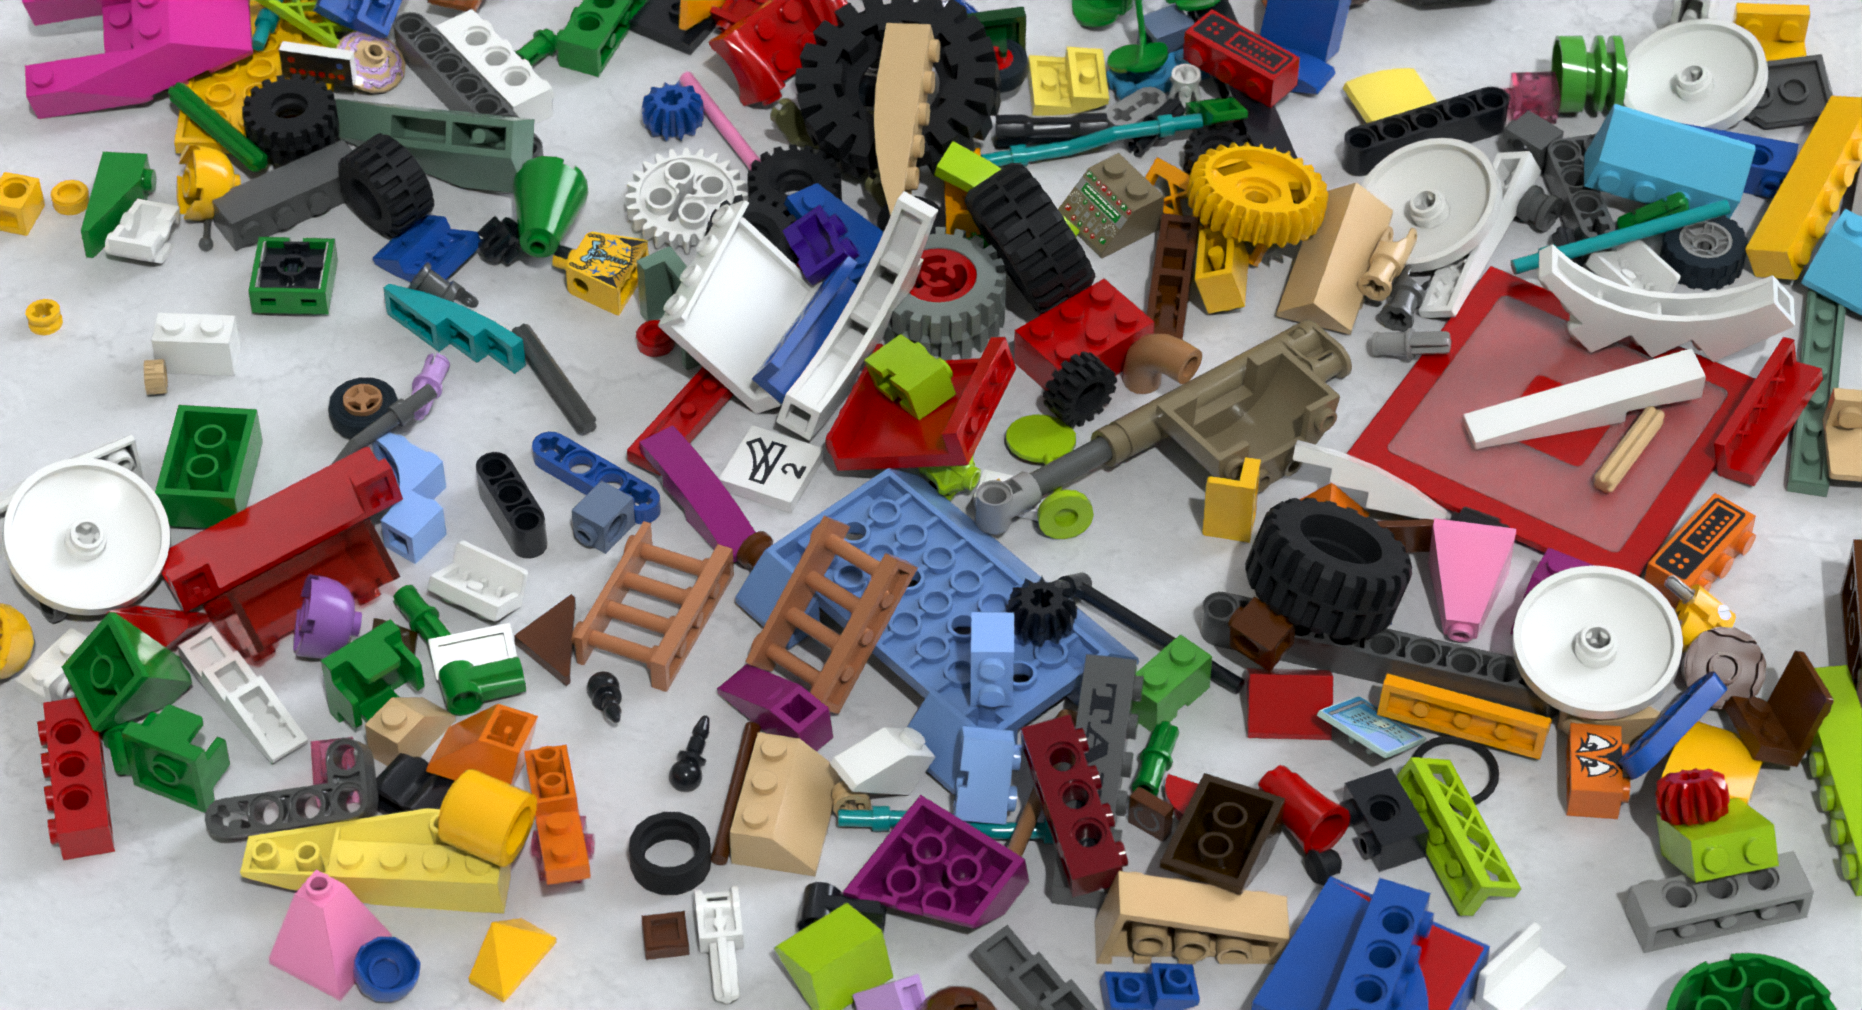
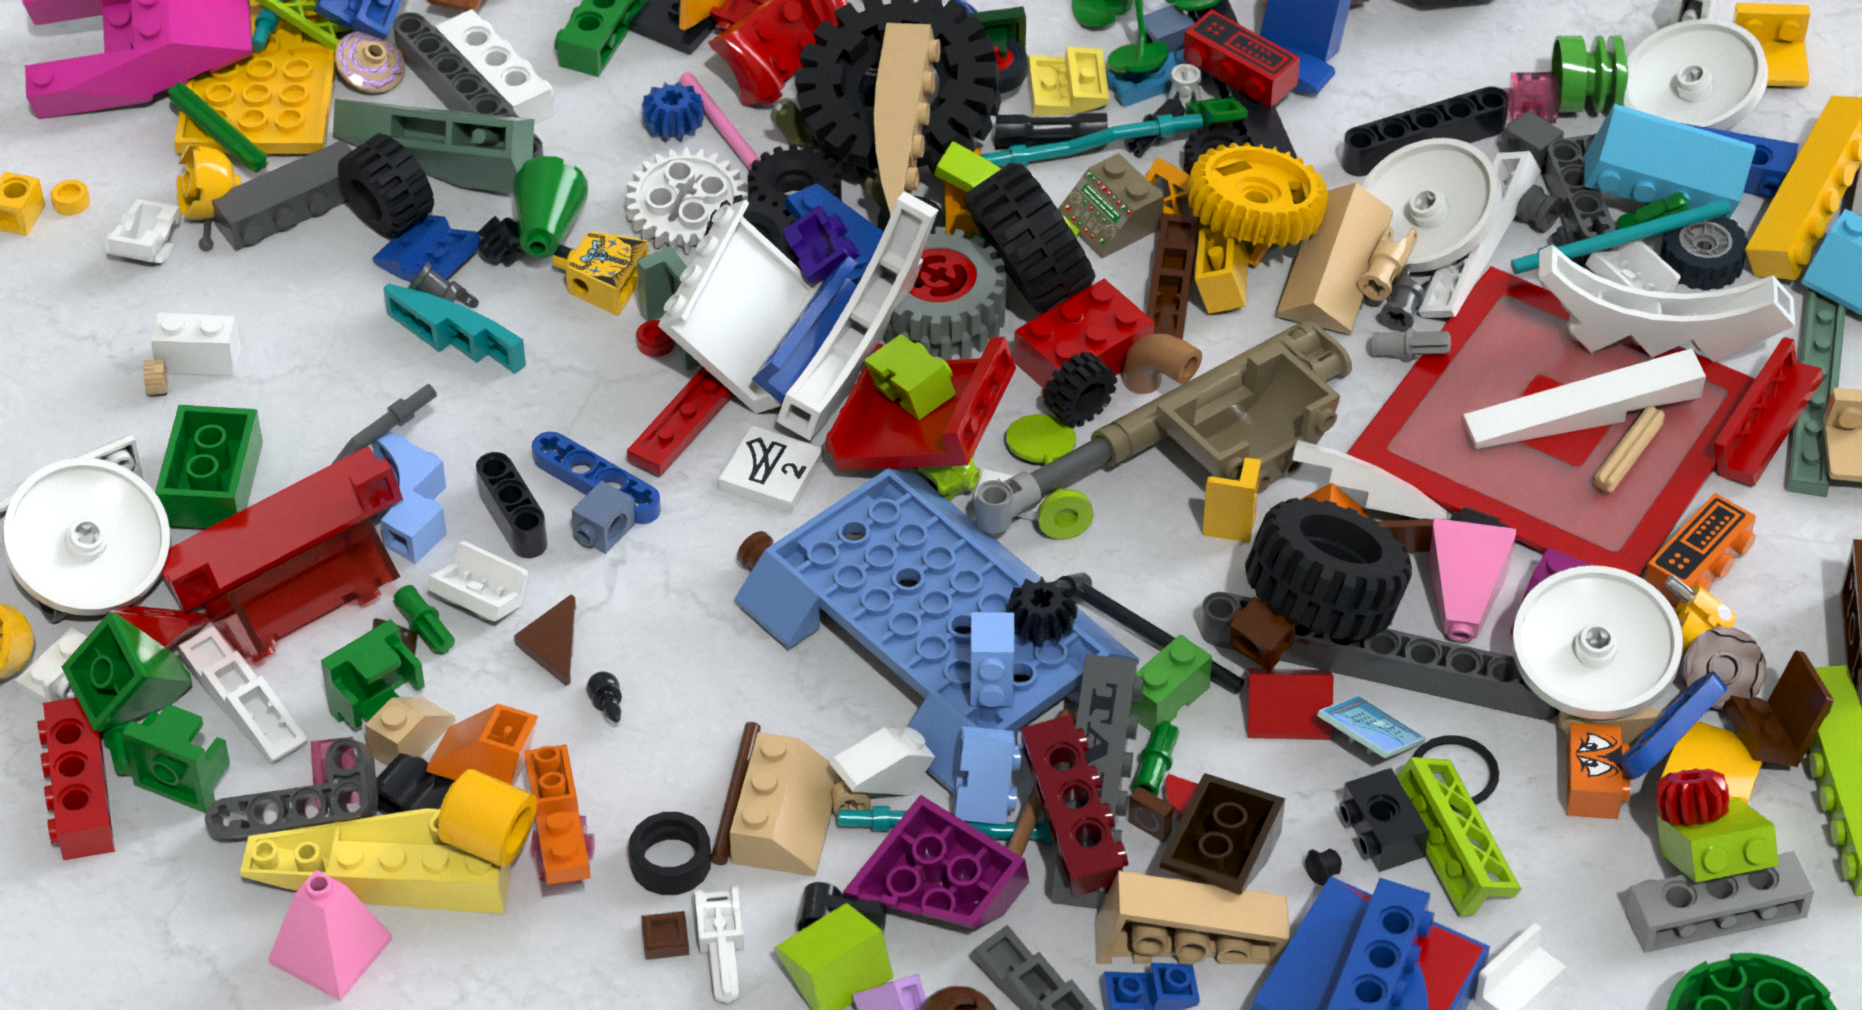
yellow bush [25,299,63,336] -> none
green slope [81,152,156,258] -> none
black tyre [242,74,339,165] -> none
piece [248,237,338,315] -> none
black tile [279,41,357,87] -> none
medium lavender cylinder [293,574,362,658] -> none
black wheel [328,377,398,439] -> none
blue hair [353,937,421,1003] -> none
lavender axle [411,353,450,420] -> none
white tile [428,623,517,681] -> none
green piece [438,656,526,716] -> none
yellow slope [468,918,557,1003] -> none
dark grey axle [511,323,597,435] -> none
green pin [515,28,556,67] -> none
nougat fence [571,521,734,692] -> none
magenta slope [639,425,755,563] -> none
black bar [669,715,710,792] -> none
magenta slope [717,664,833,752] -> none
nougat fence [745,516,918,714] -> none
light grey beam [1106,87,1166,128] -> none
red plant [1258,765,1350,854] -> none
light yellow slope [1343,68,1437,123] -> none
light orange fence [1377,673,1552,760] -> none
dark grey tile [1746,54,1833,128] -> none

